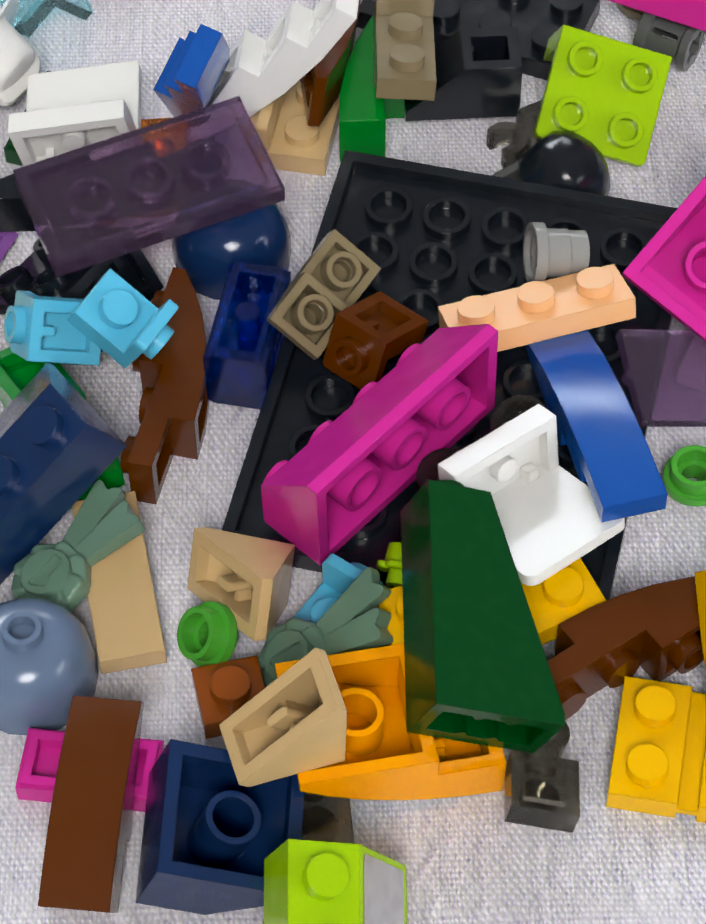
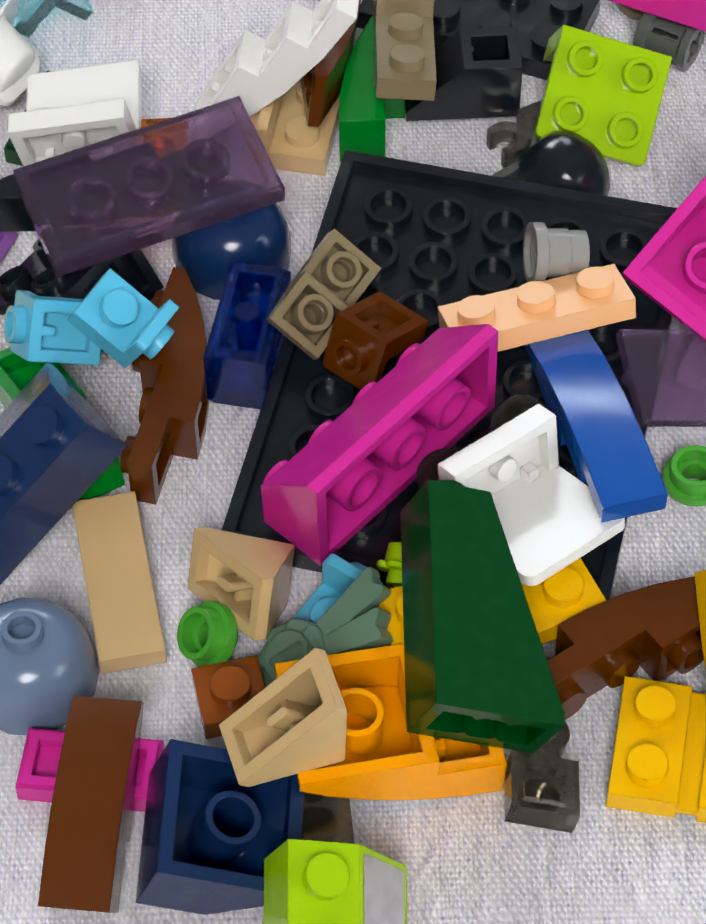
sand green piece [11,480,146,611] -> none
blue slope [153,24,230,123] -> none

